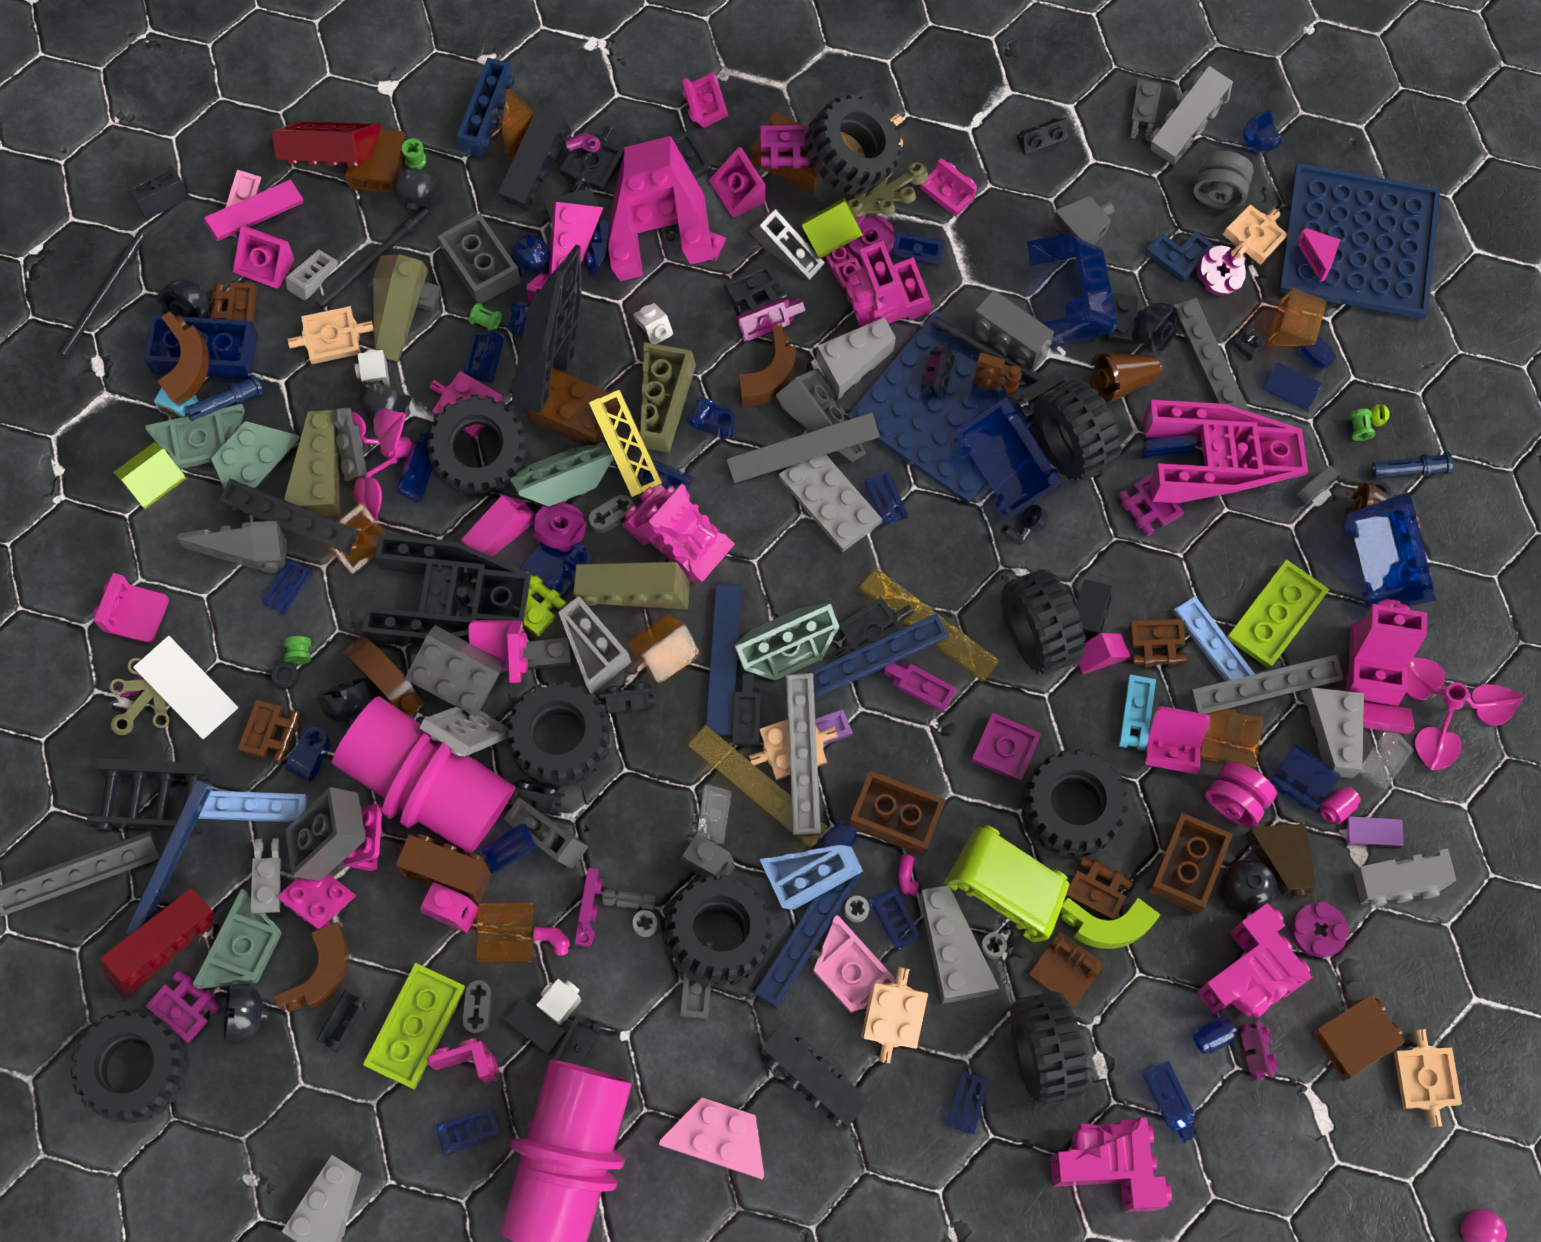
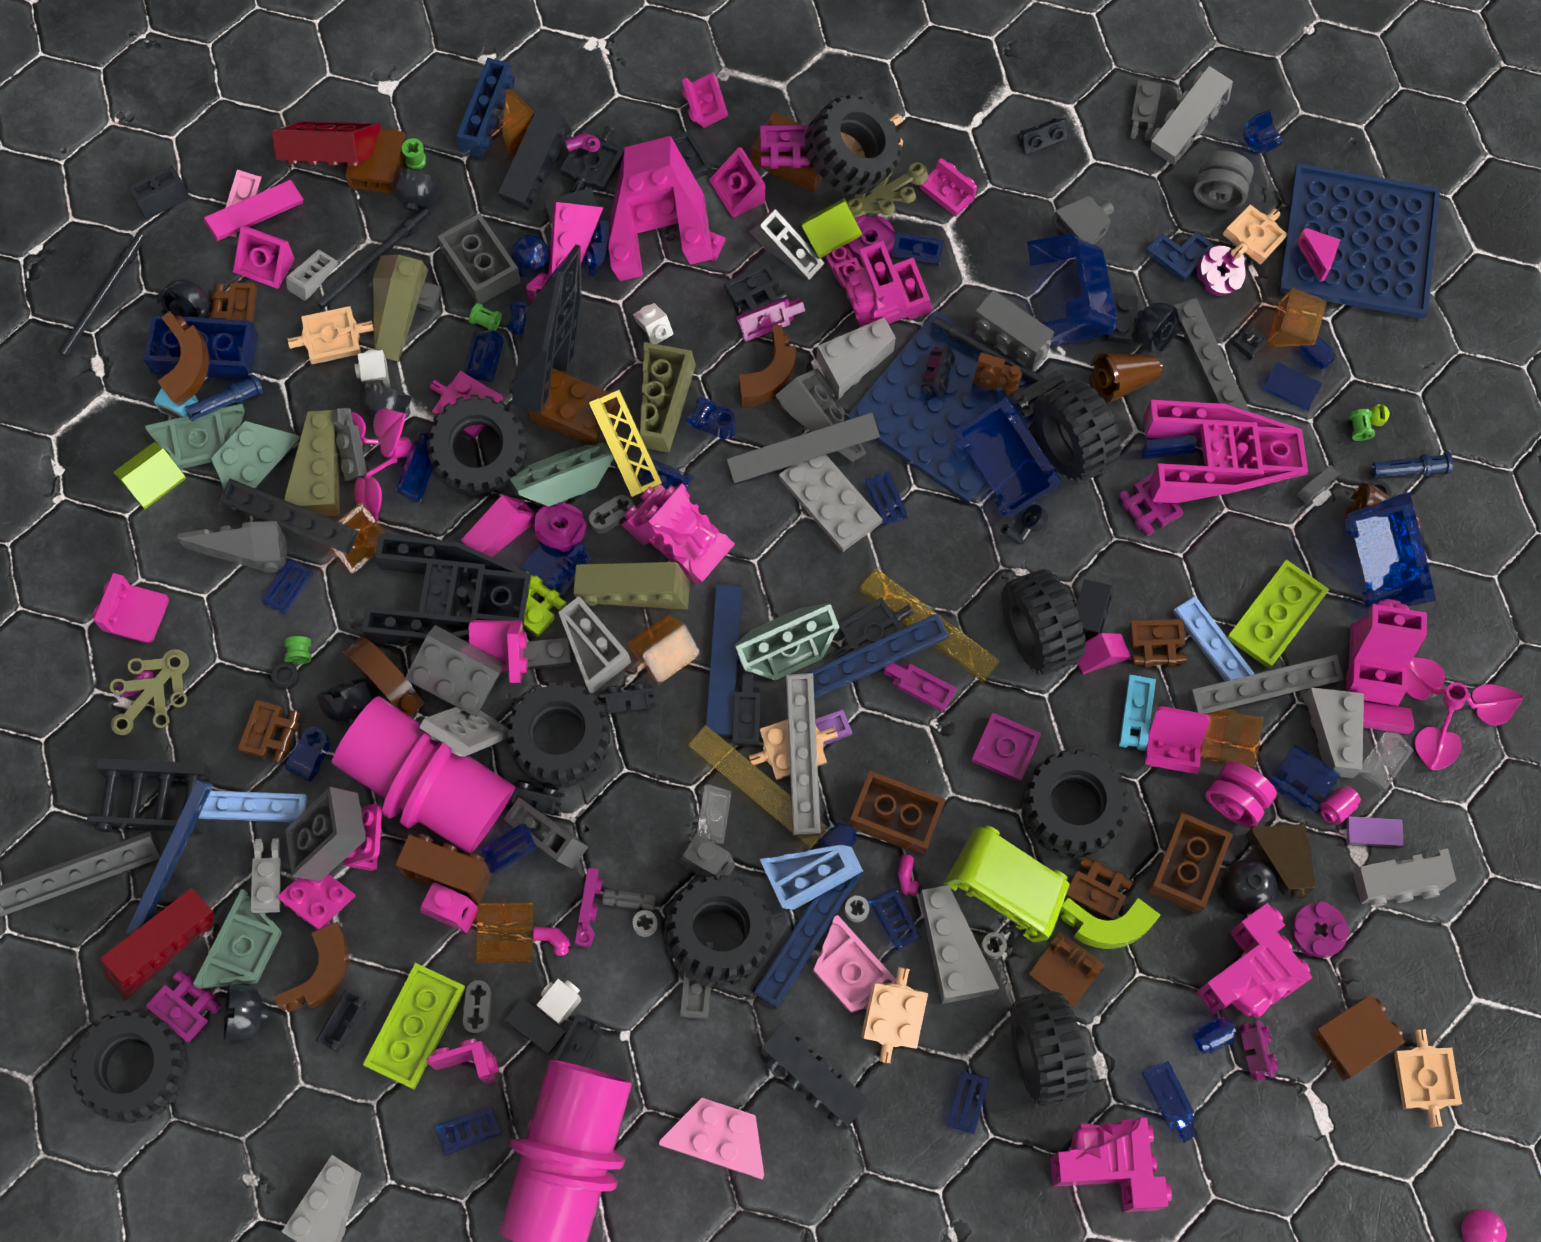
white sticker [133,636,238,739] -> none

